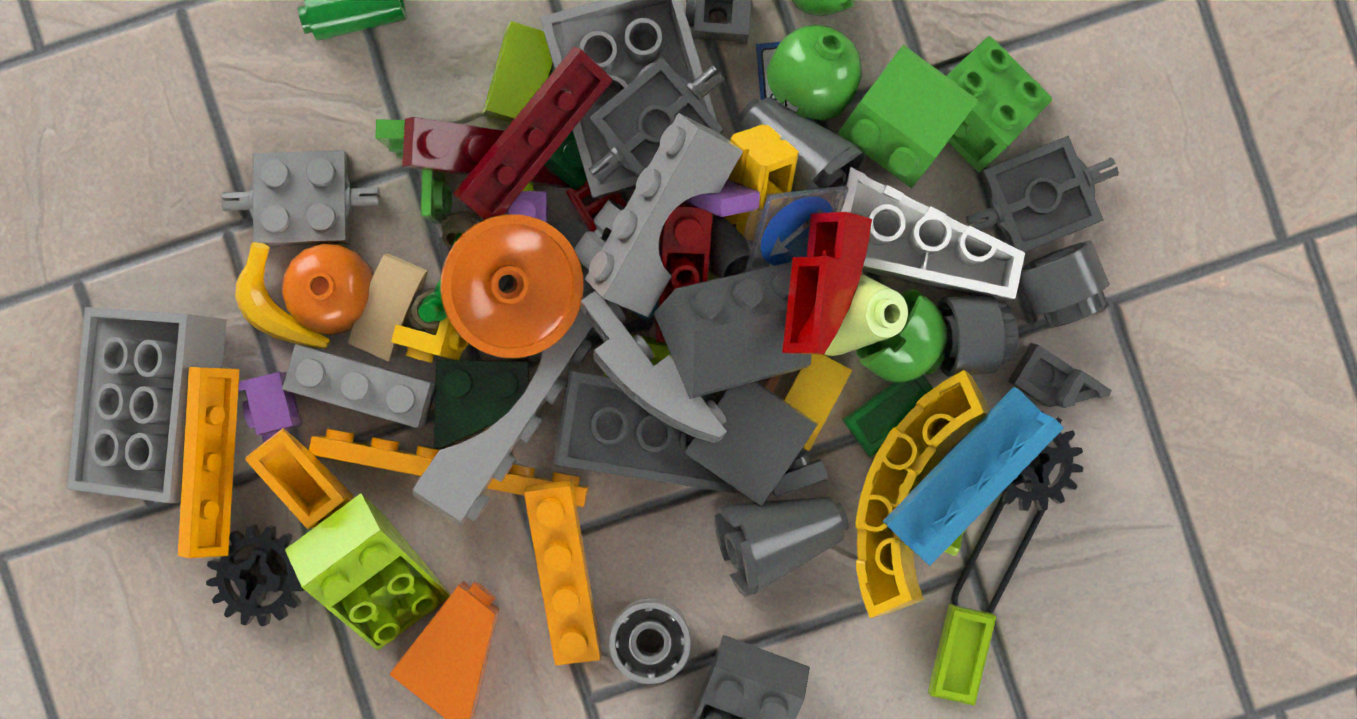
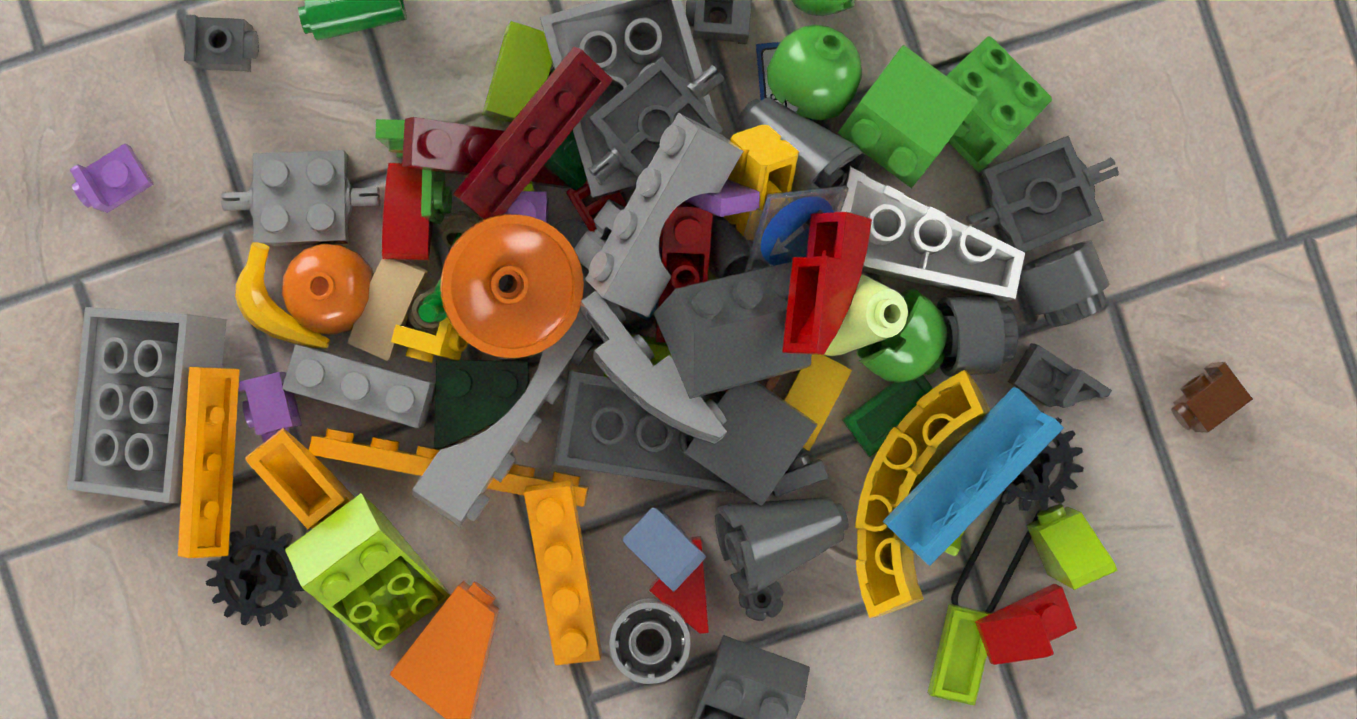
none -> medium lavender bracket [70,144,154,213]
none -> dark grey brick [184,15,259,72]
none -> red slope [382,163,433,260]
none -> sand blue slope [623,507,706,592]
none -> red slope [649,536,709,634]
none -> dark grey plate [738,581,783,621]
none -> red slope [975,584,1077,665]
none -> lime slope [1026,504,1118,590]
none -> reddish brown brick [1171,362,1253,433]

